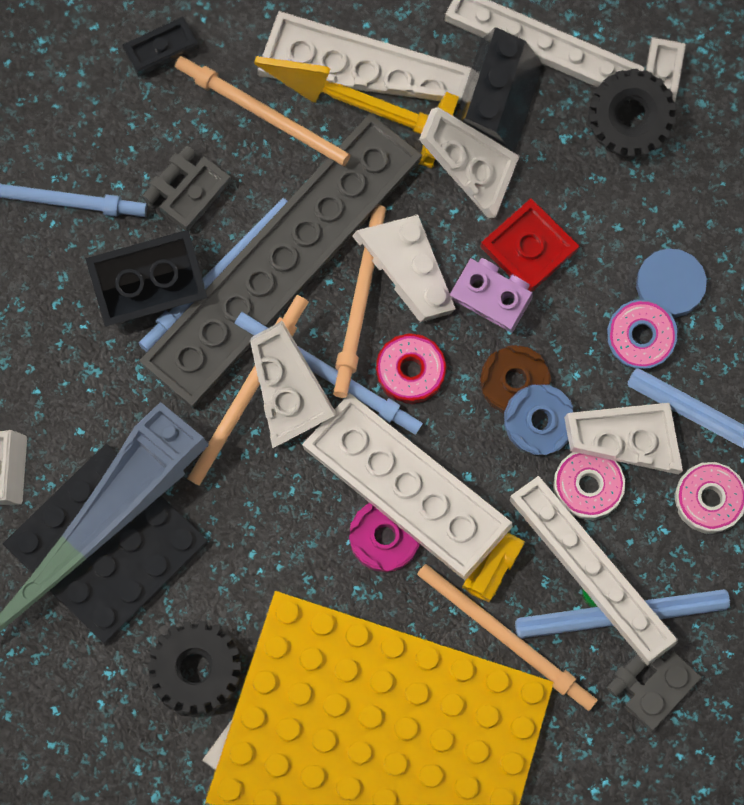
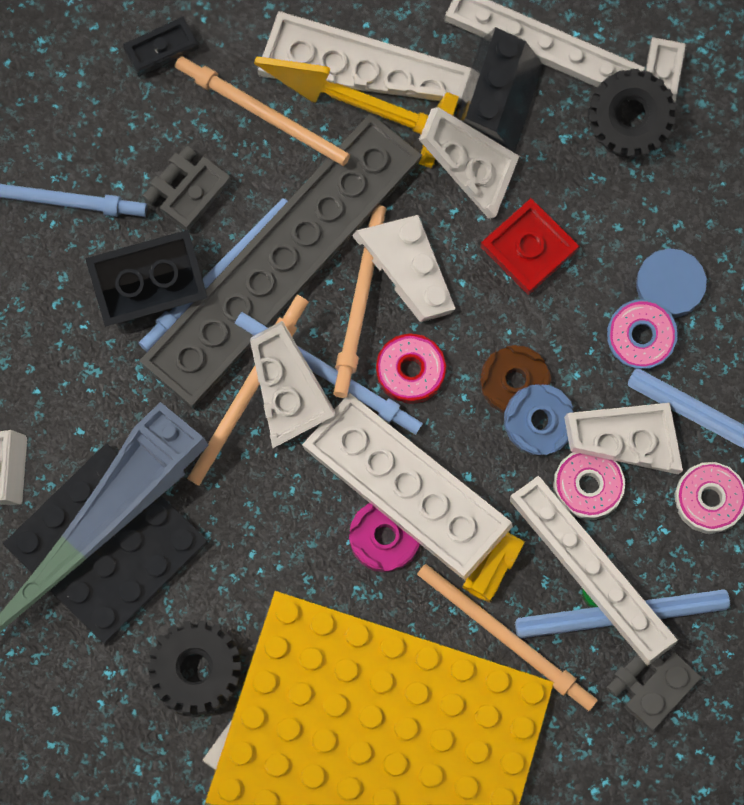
lavender brick [450,258,533,333] -> none

